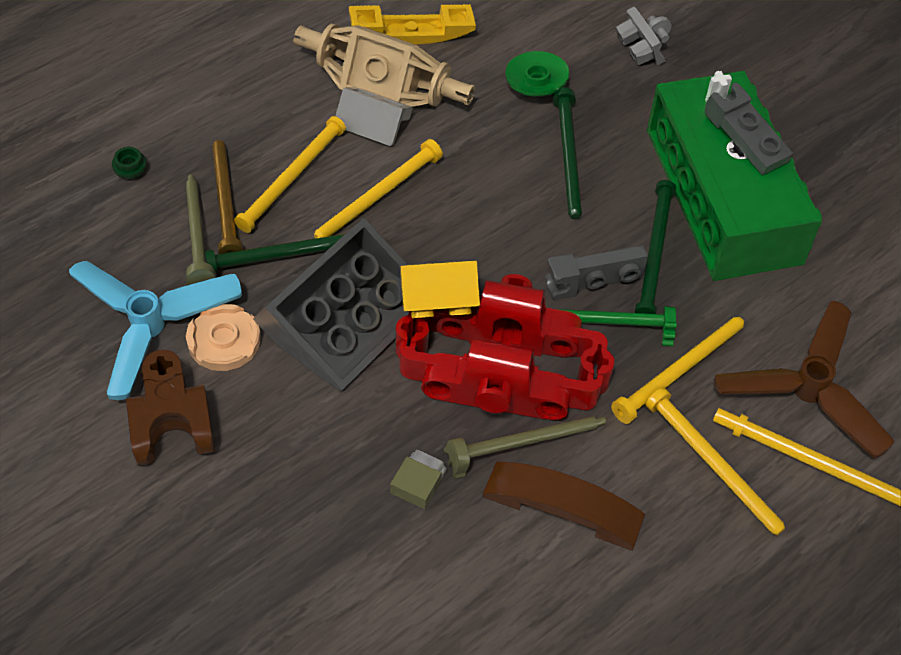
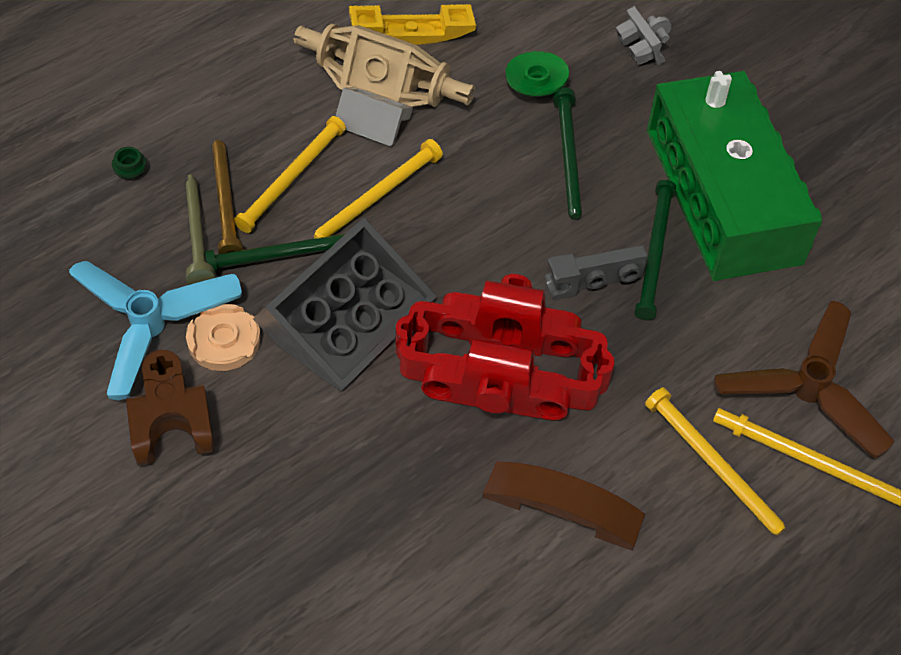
olive piece [390,450,447,509] -> none
yellow slope [400,261,480,318] -> none
olive piece [444,416,606,479] -> none
green piece [557,306,677,346] -> none
yellow bar [611,317,745,424] -> none
dark grey plate [705,83,794,175] -> none

